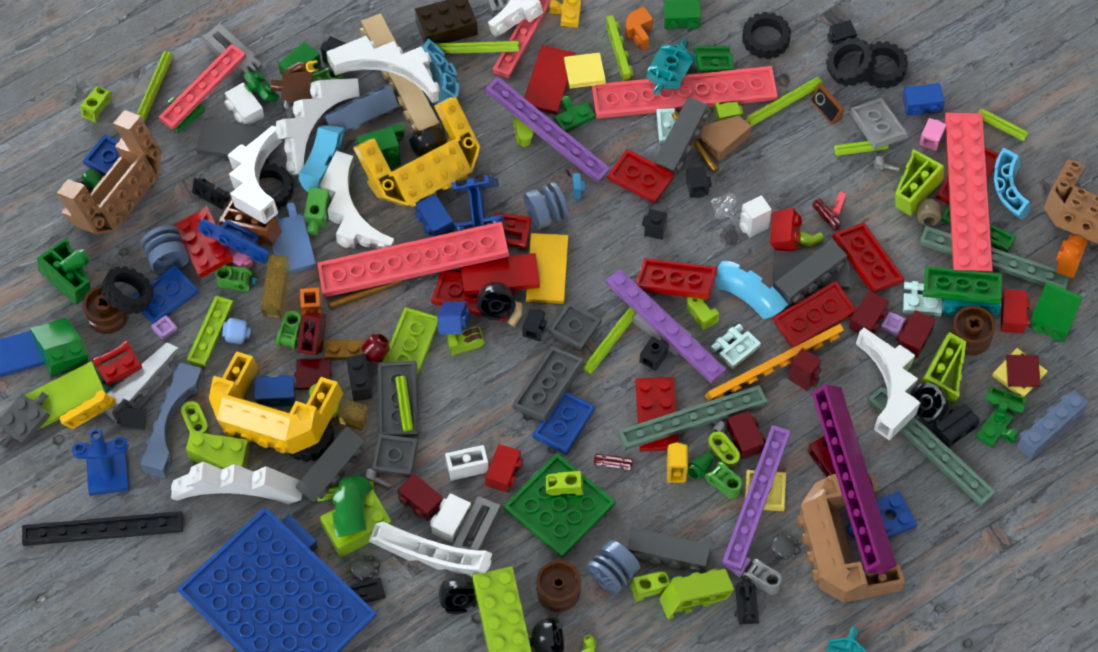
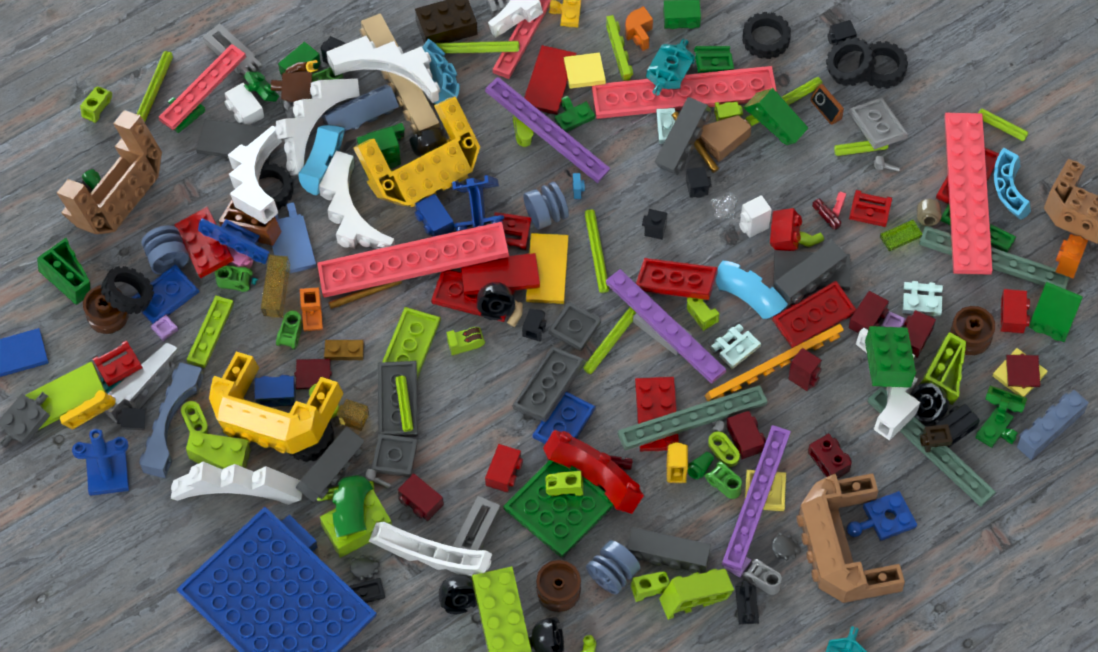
black tile [22,511,183,546] -> none
green slope [30,317,88,377] -> none
green cone [60,248,90,273] -> none
blue plate [83,134,120,176] -> none
black hinge [192,178,231,209] -> none
light blue head [222,318,251,345] -> none
dark red brick [297,311,327,356] -> none
bright green torso [304,187,331,235] -> none
black brick [346,354,372,401] -> none
dark red head [361,334,390,362] -> none
white brick [430,493,471,544] -> none
blue brick [437,301,471,334] -> none
white brick [445,445,489,481] -> none
red plate [607,149,674,204] -> none
black brick [640,336,669,371] -> none
magenta brick [812,384,897,574] -> none
red tile [832,222,905,294] -> none
lime wedge [895,149,944,216] -> none
blue brick [902,83,945,116] -> none
bright pink brick [919,118,946,151] -> none
green plate [923,266,1002,305] -> none
teal plate [941,299,1002,317] -> none
none -> red brick [543,430,644,514]
none -> lime axle [585,209,609,293]
none -> green wedge [743,88,808,145]
none -> red plate [849,190,893,227]
none -> green brick [865,326,916,388]
none -> clear neon green tile [880,220,922,251]
none -> dark brown bracket [920,424,953,452]

